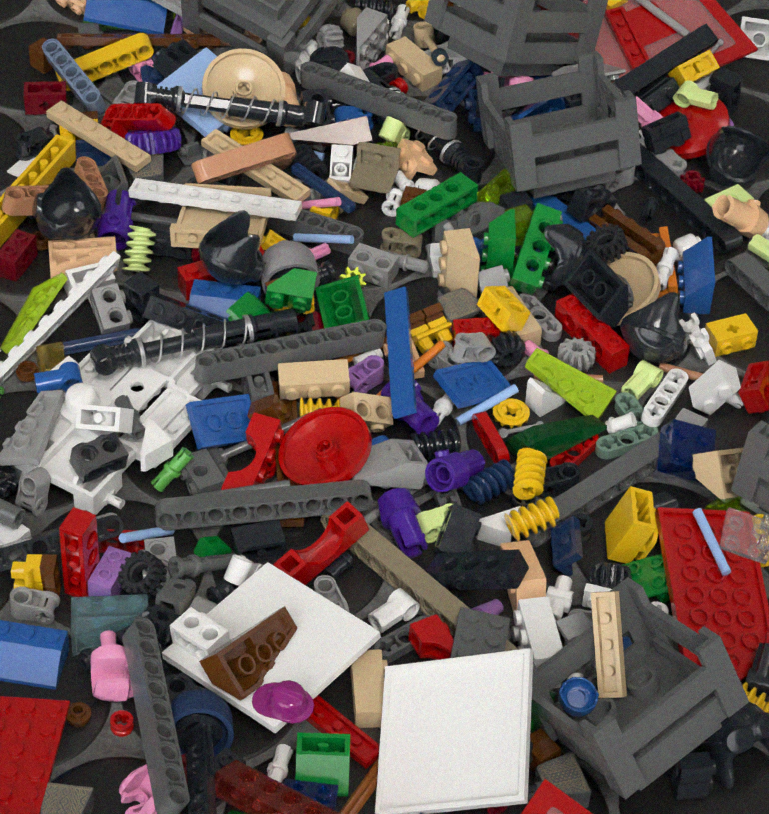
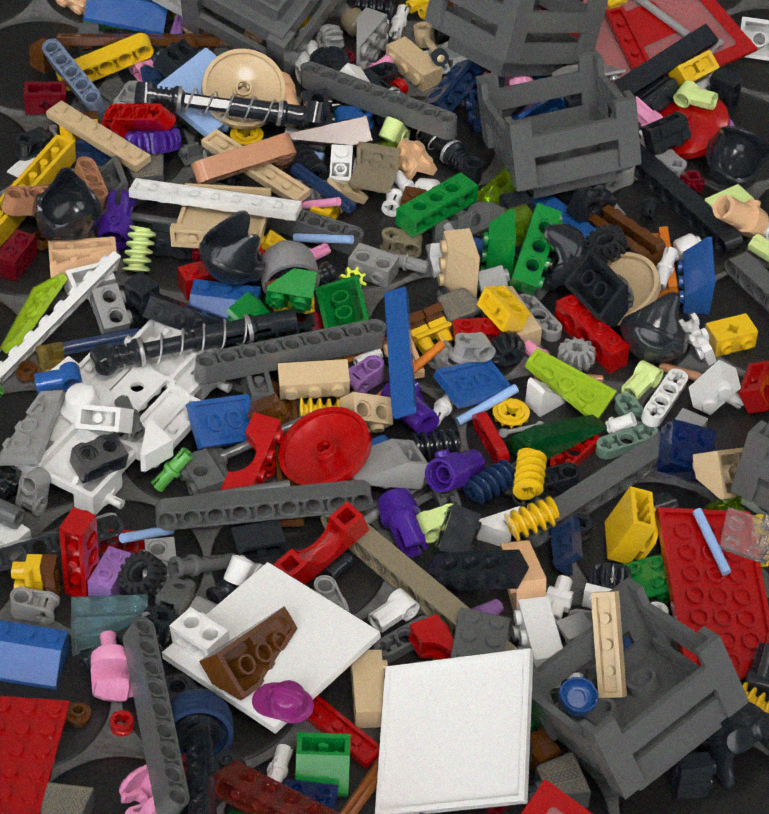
green slope [194,536,232,557] -> none

